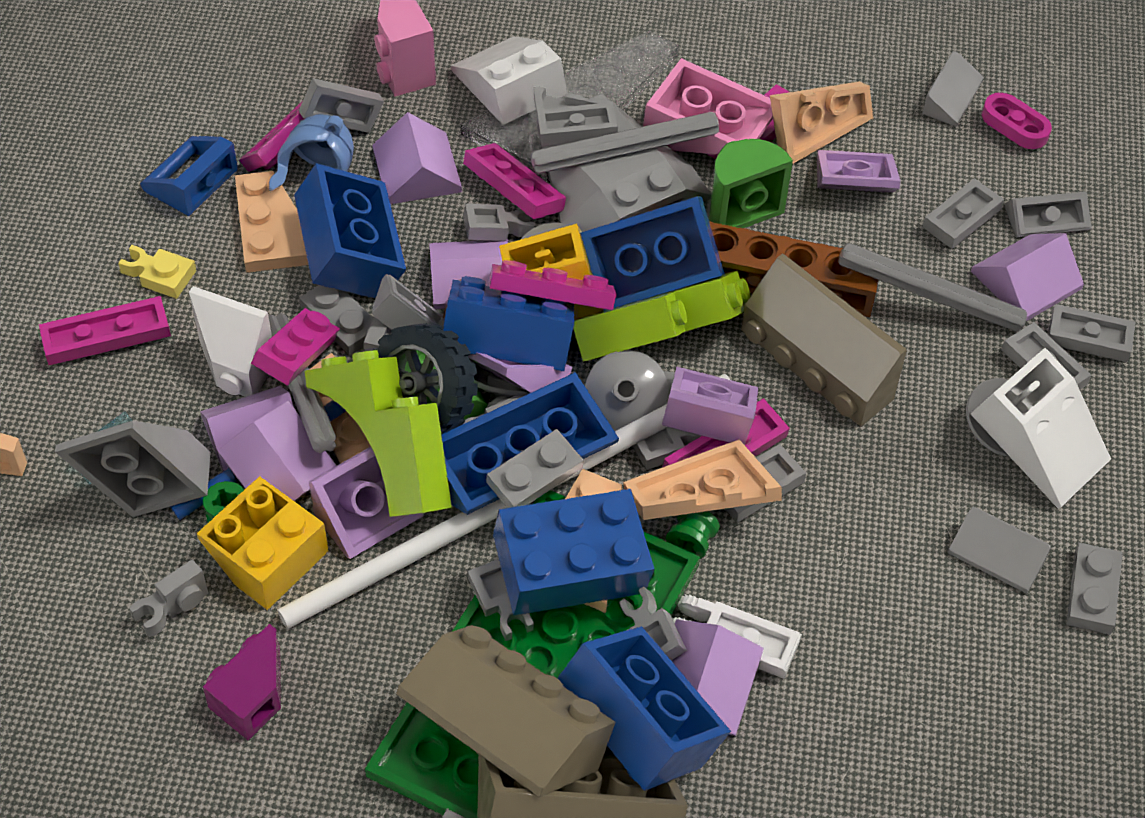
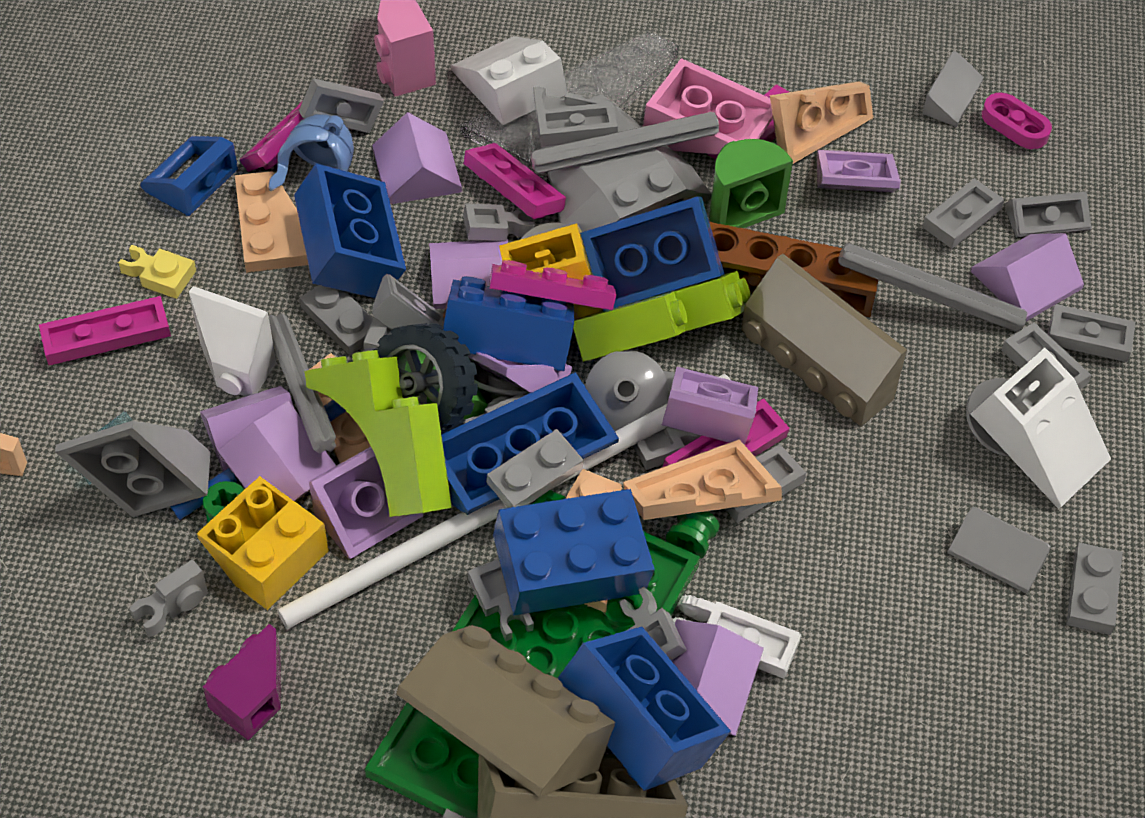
dark pink plate [251,308,340,386] -> none

